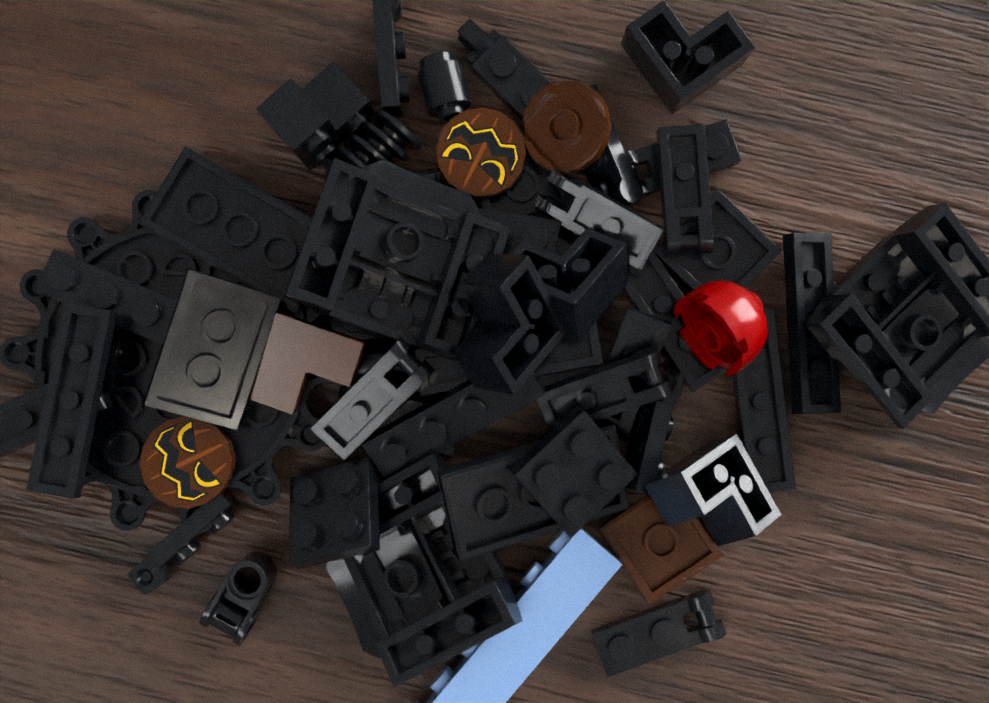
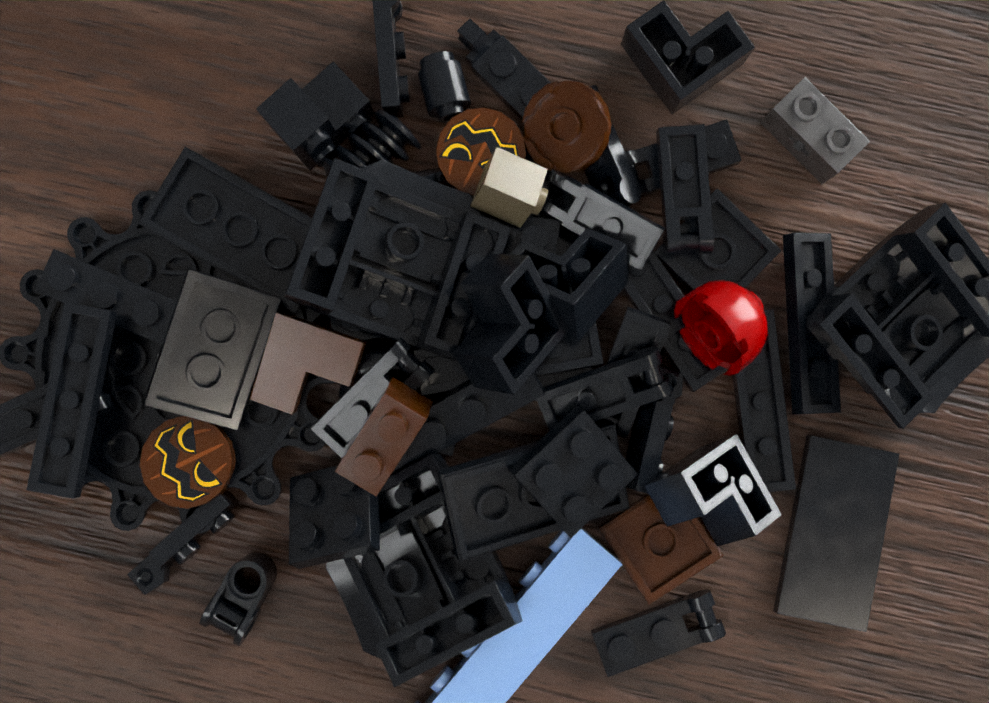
none -> reddish brown brick [335,377,433,497]
none -> brick [470,147,548,228]
none -> flat silver brick [760,77,870,184]
none -> black tile [773,435,900,632]

